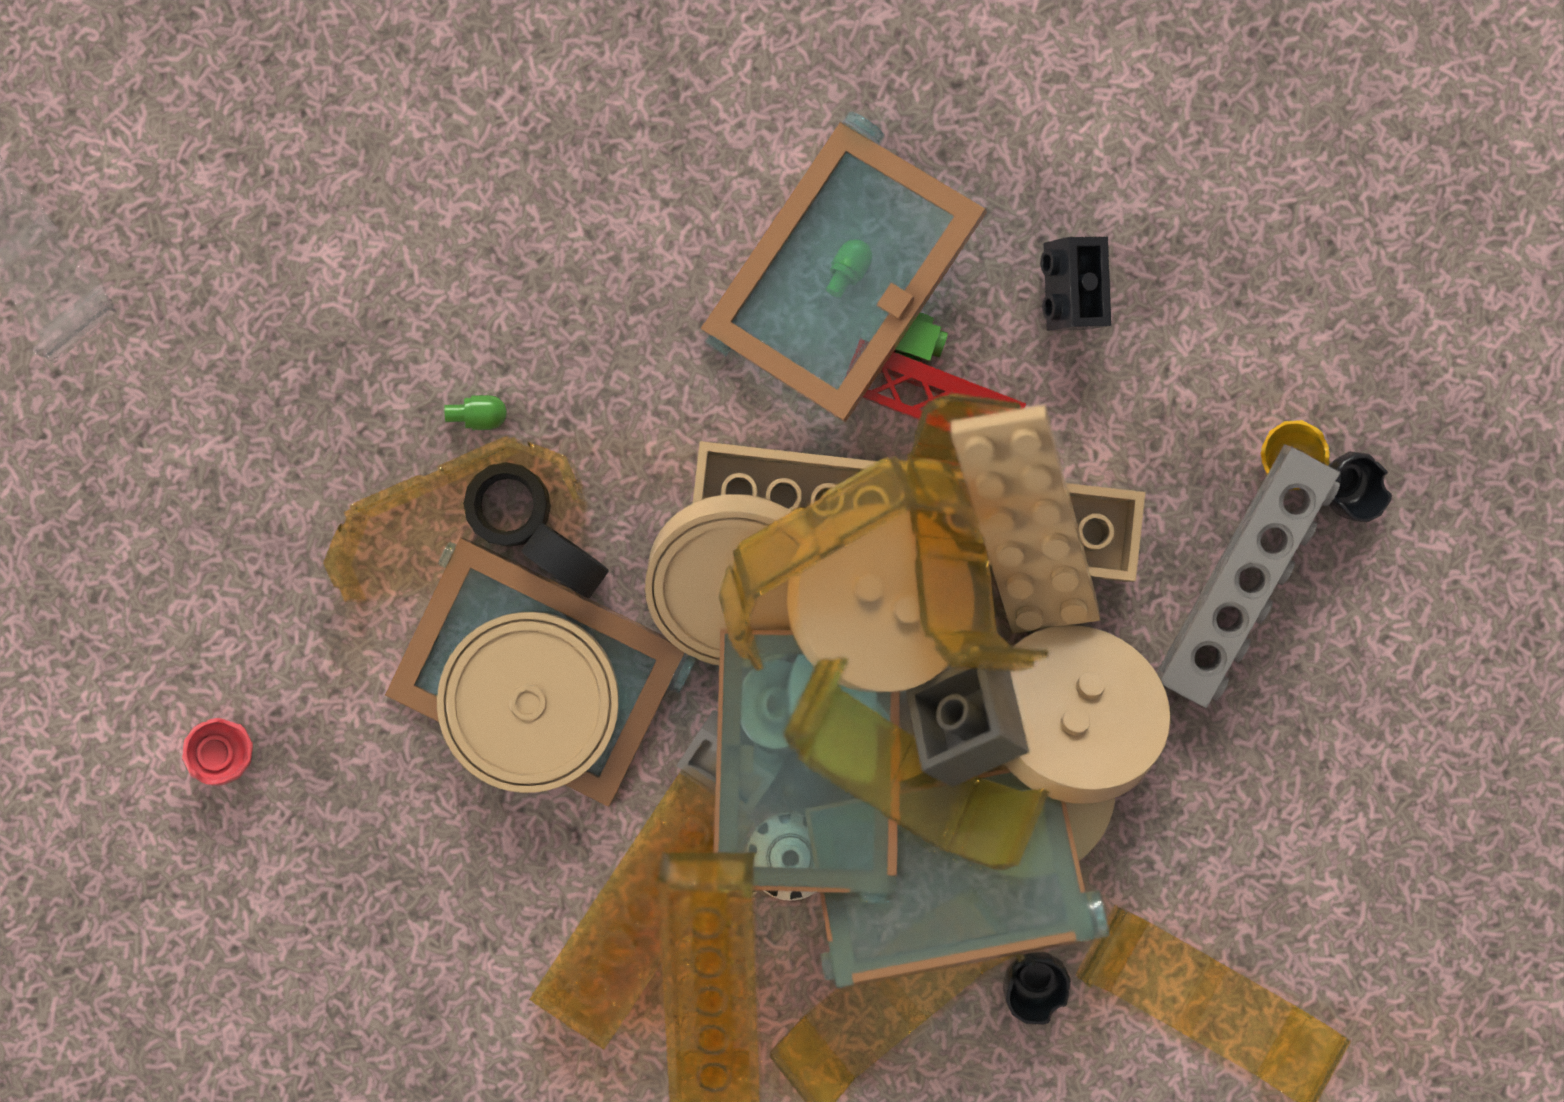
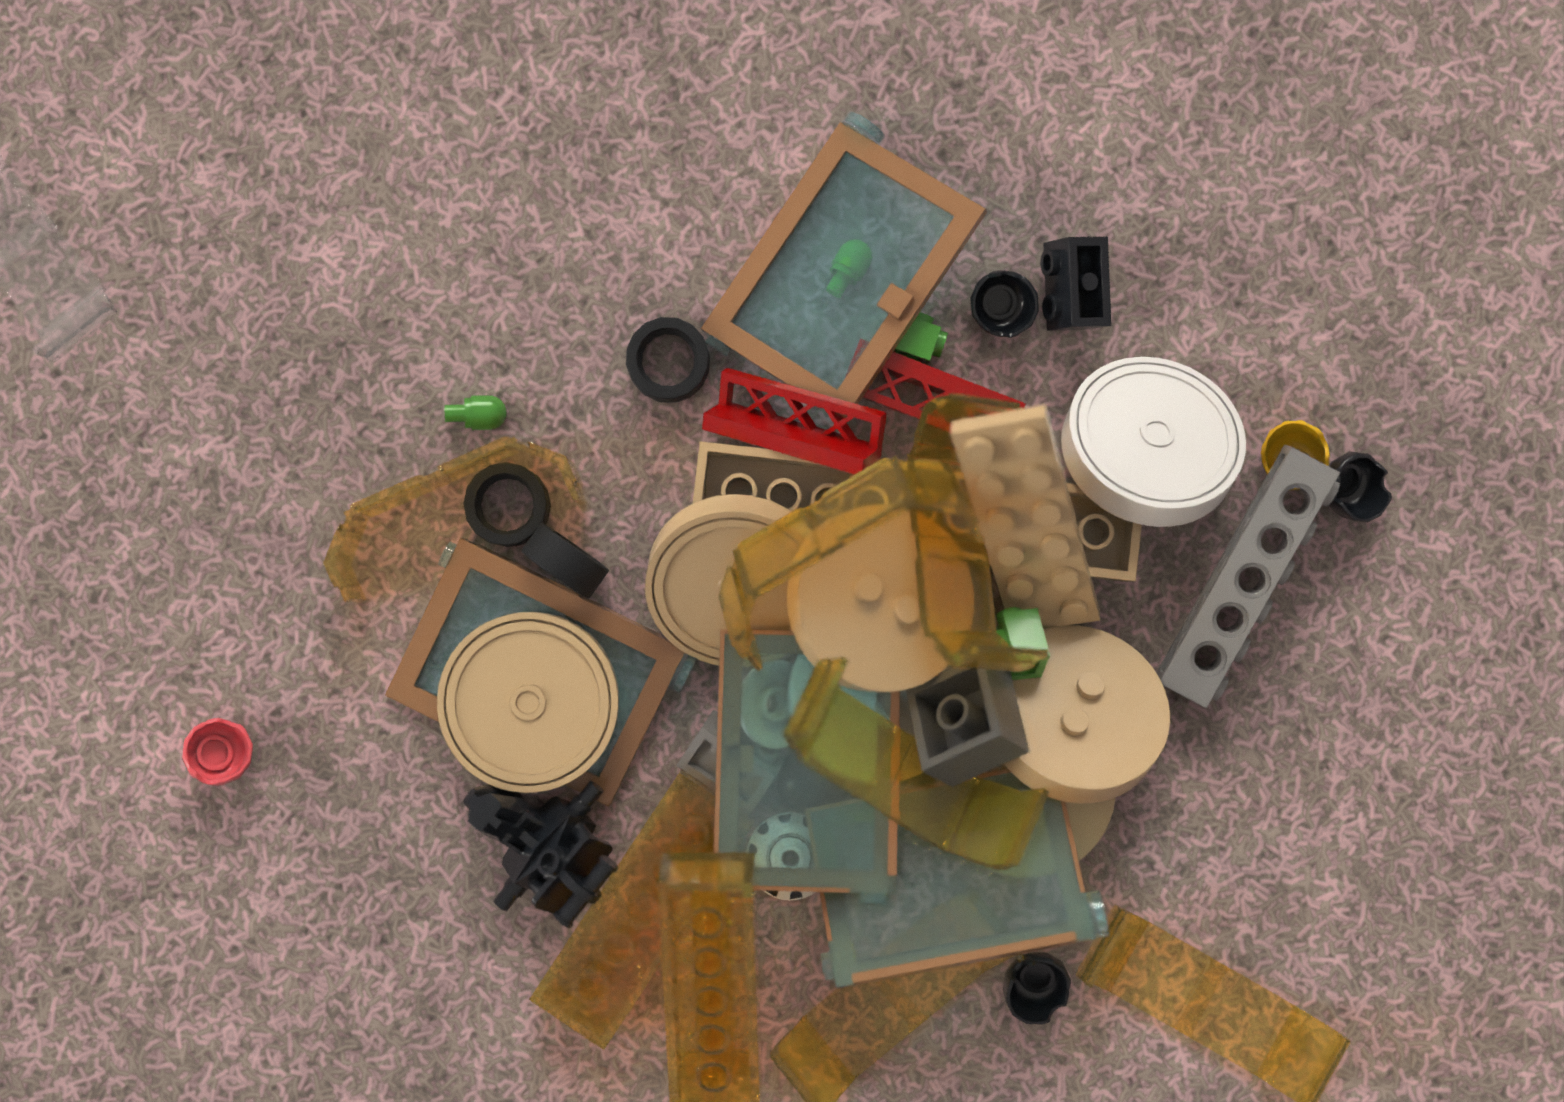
none -> black piece [463,780,619,928]
none -> black tyre [626,317,710,403]
none -> red fence [702,368,887,477]
none -> black hair [970,270,1039,338]
none -> bright green brick [991,607,1050,680]
none -> white brick [1061,357,1246,527]

